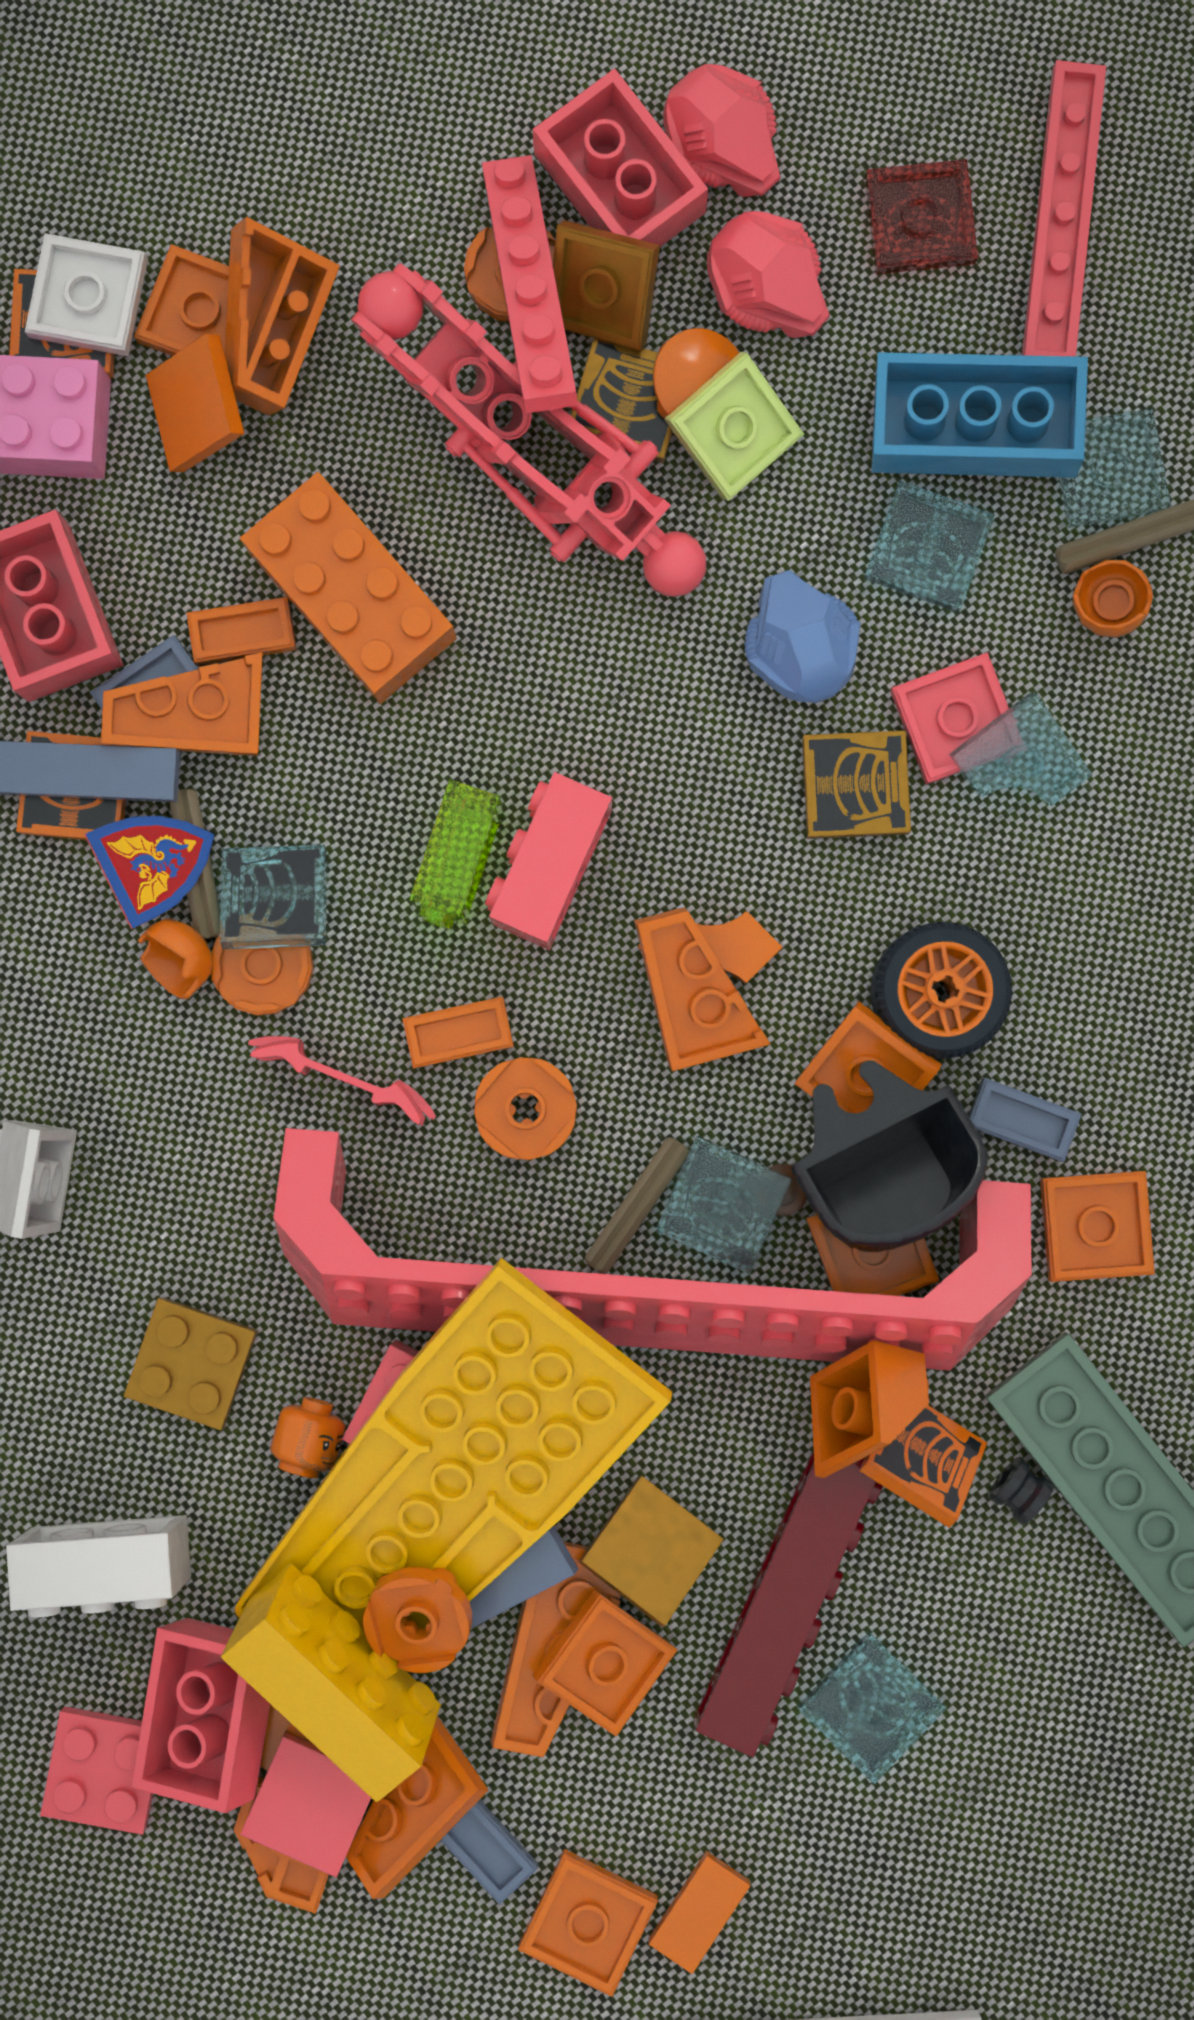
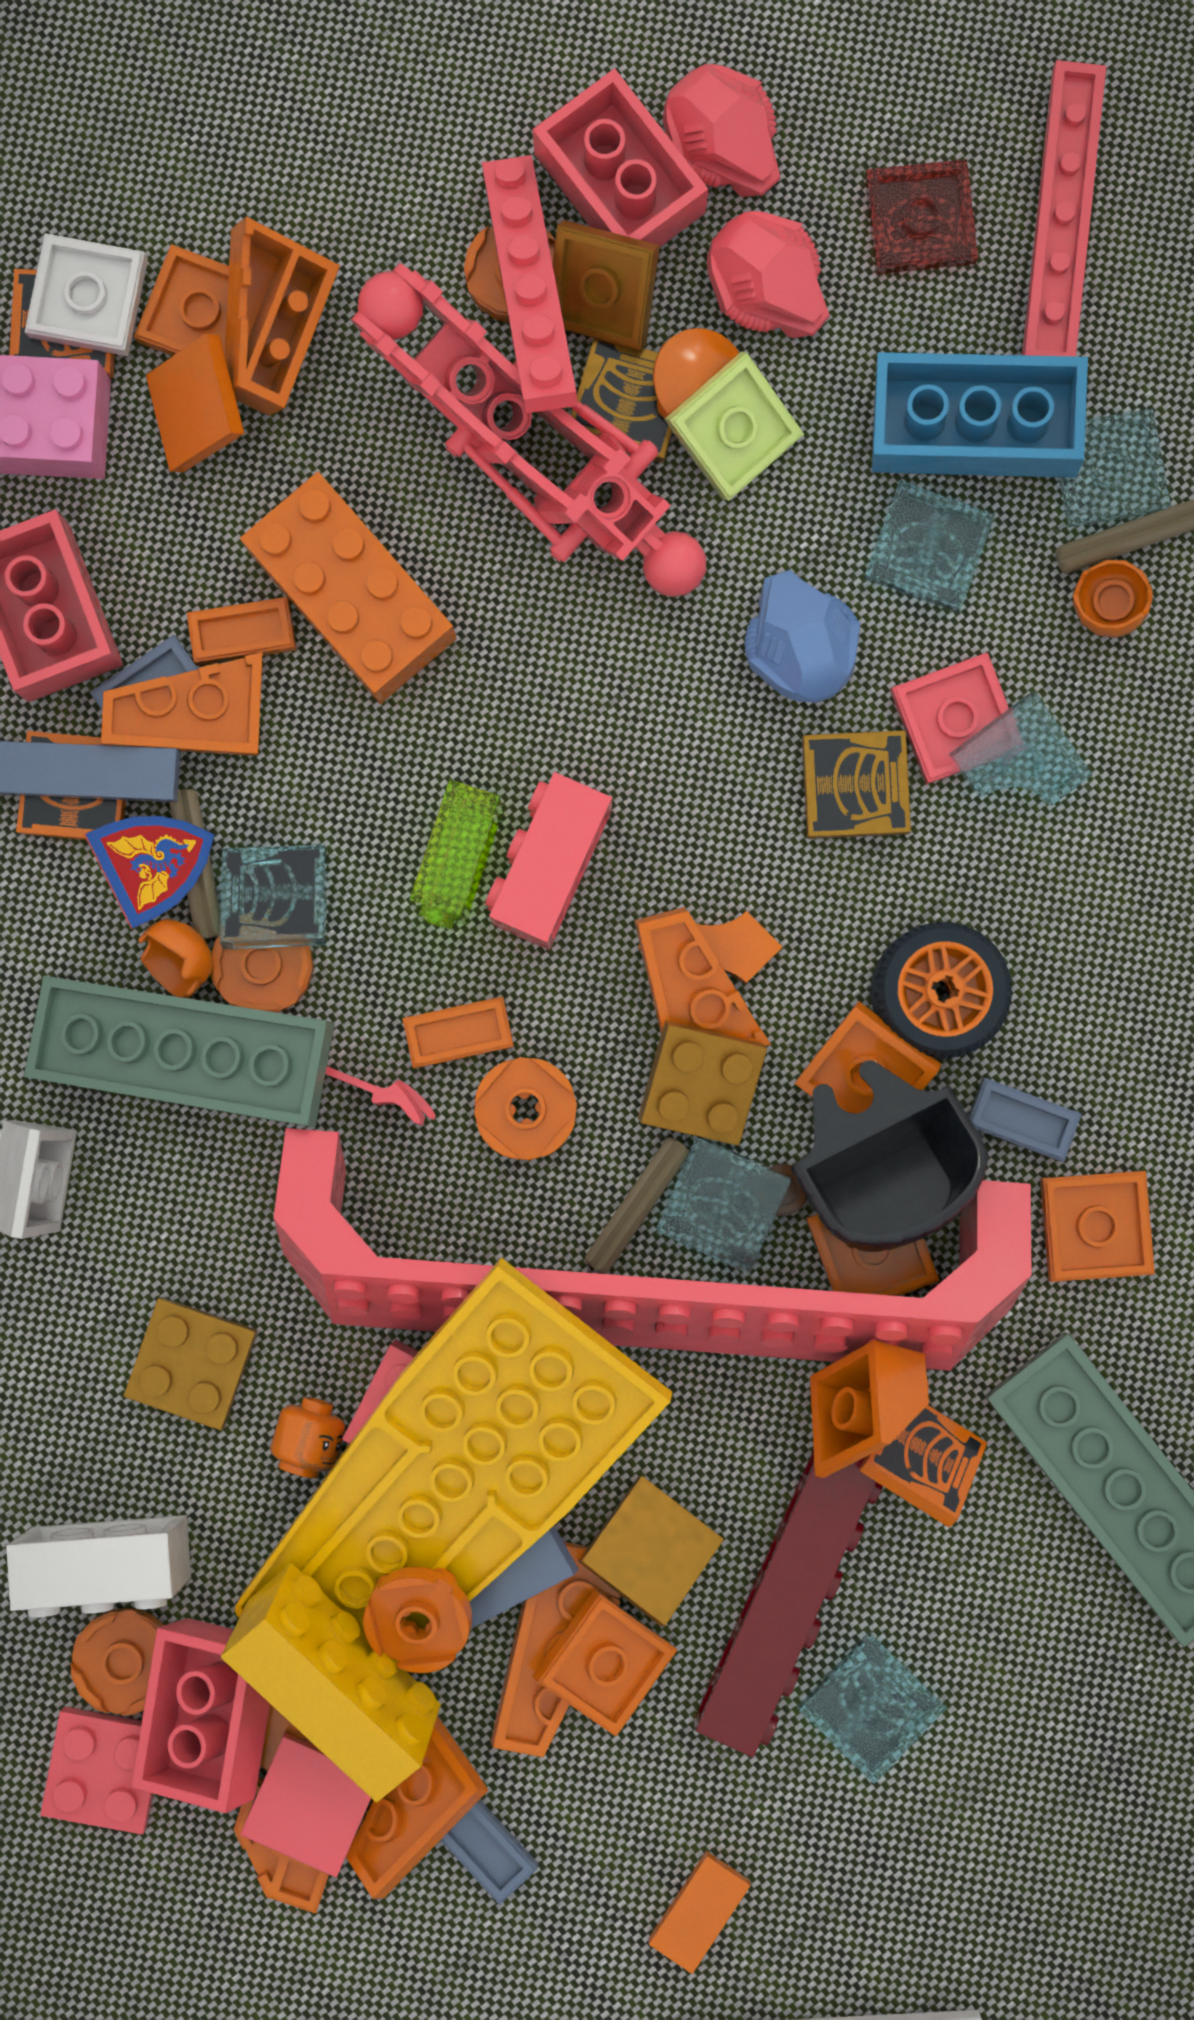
orange tile [518,1849,658,1997] -> none
black wheel [988,1457,1054,1525] -> none
none -> sand green plate [24,976,335,1127]
none -> orange tile [71,1608,164,1715]
none -> pearl gold plate [638,1020,767,1146]

